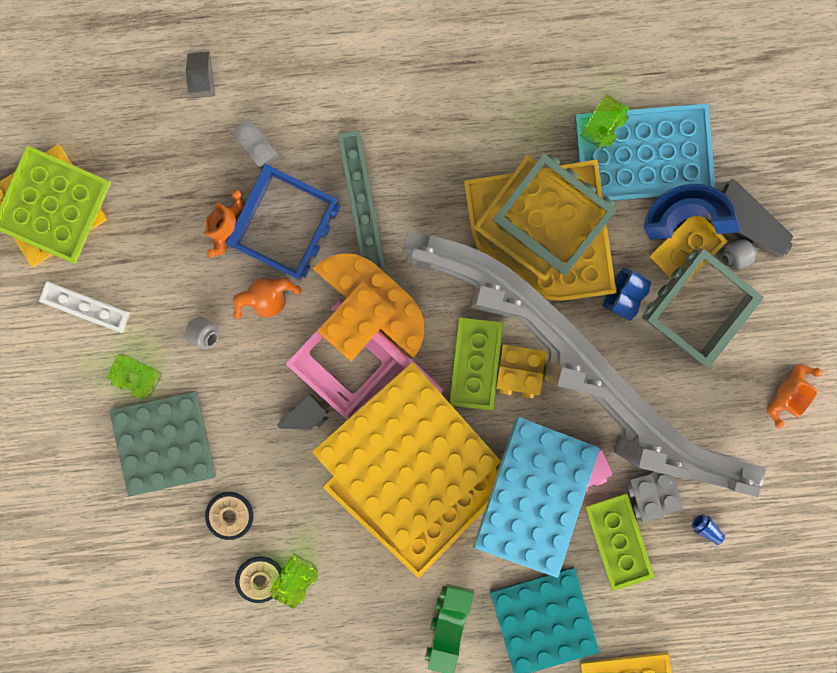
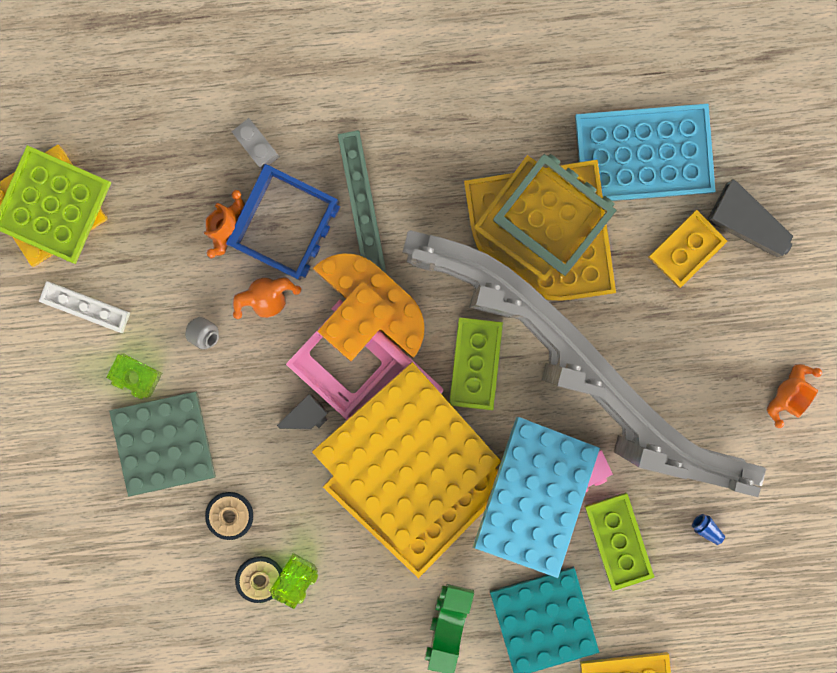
dark grey slope [186,52,215,99] -> none
yellow plate [496,344,546,399] -> none
clear neon green brick [580,94,629,150] -> none
blue brick [603,268,651,321] -> none
light grey plate [626,471,683,523] -> none
sand green window [642,247,764,368] -> none
blue brick [644,184,740,240] -> none
light grey head [722,239,757,270] -> none

